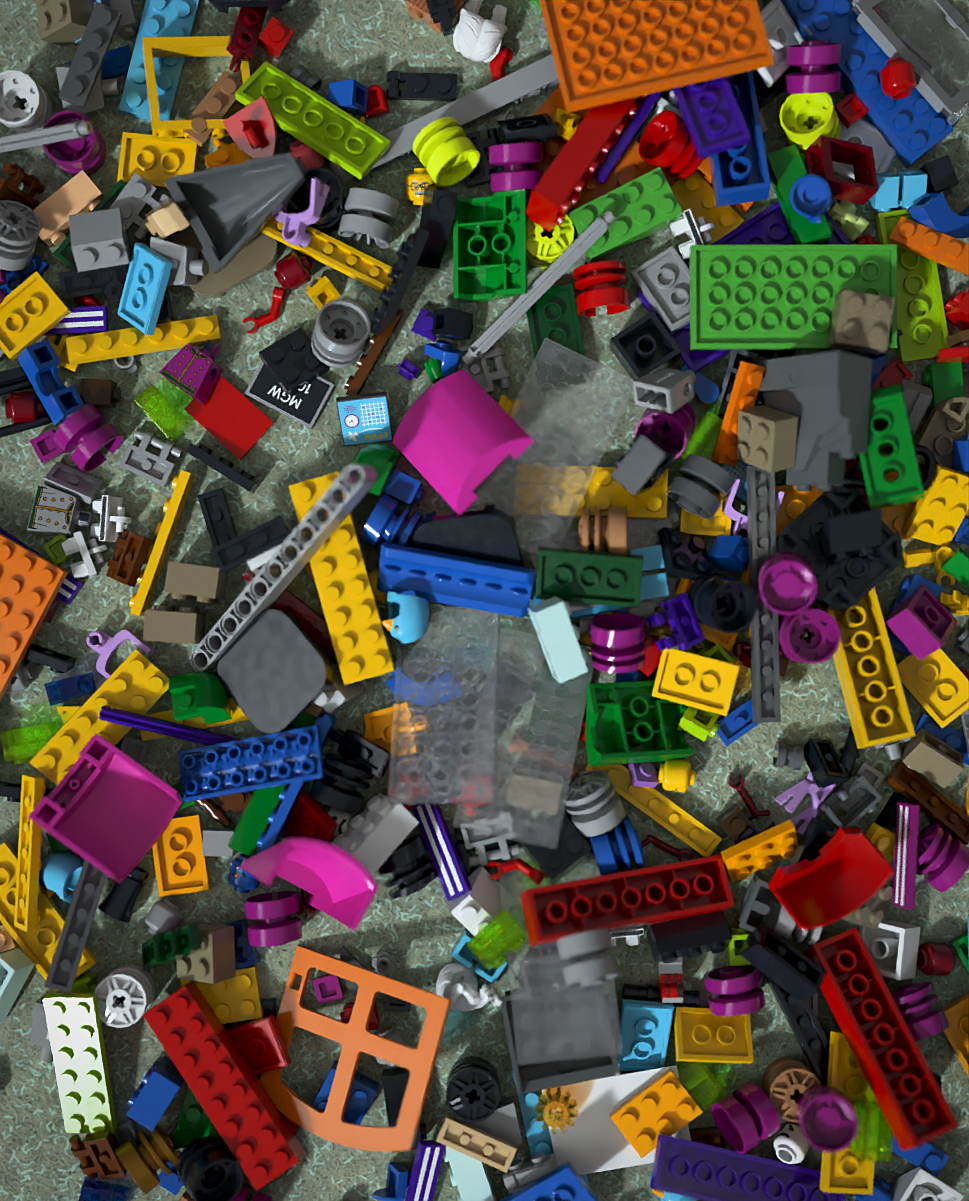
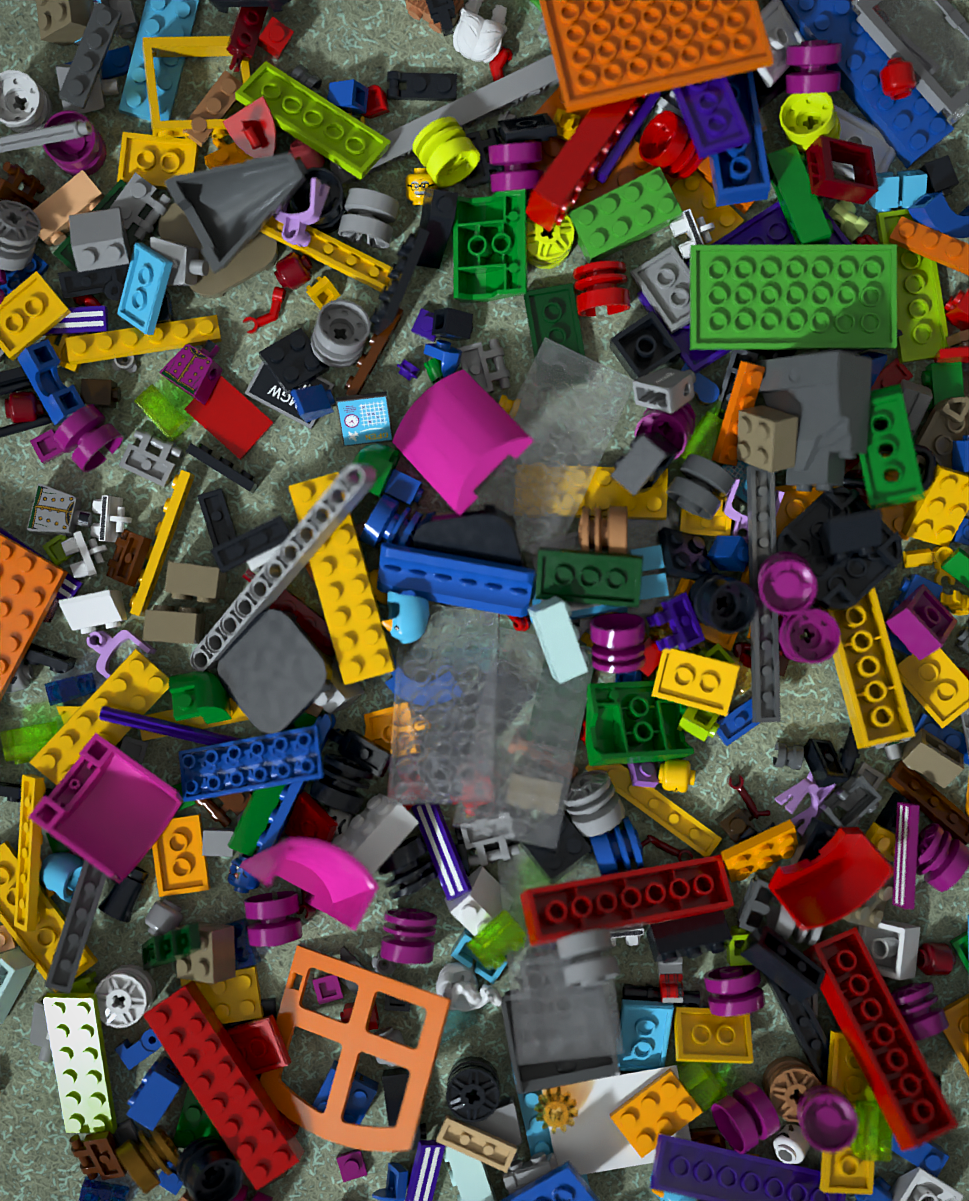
light grey plate [44,461,103,504] -> none
tan arch [145,197,190,239] -> none
light grey piece [462,210,616,366] -> none
red arm [487,858,545,885] -> none
blue hat [790,174,832,224] -> none
dark tan brick [827,290,895,355] -> none
red plate [834,92,869,129] -> none
none -> white slope [59,590,127,634]
none -> blue leg [114,1026,162,1070]
none -> blue slope [290,384,336,423]
none -> magenta plate [336,1149,368,1182]
none -> magenta wheel [380,908,437,964]
none -> red arm [507,615,531,631]

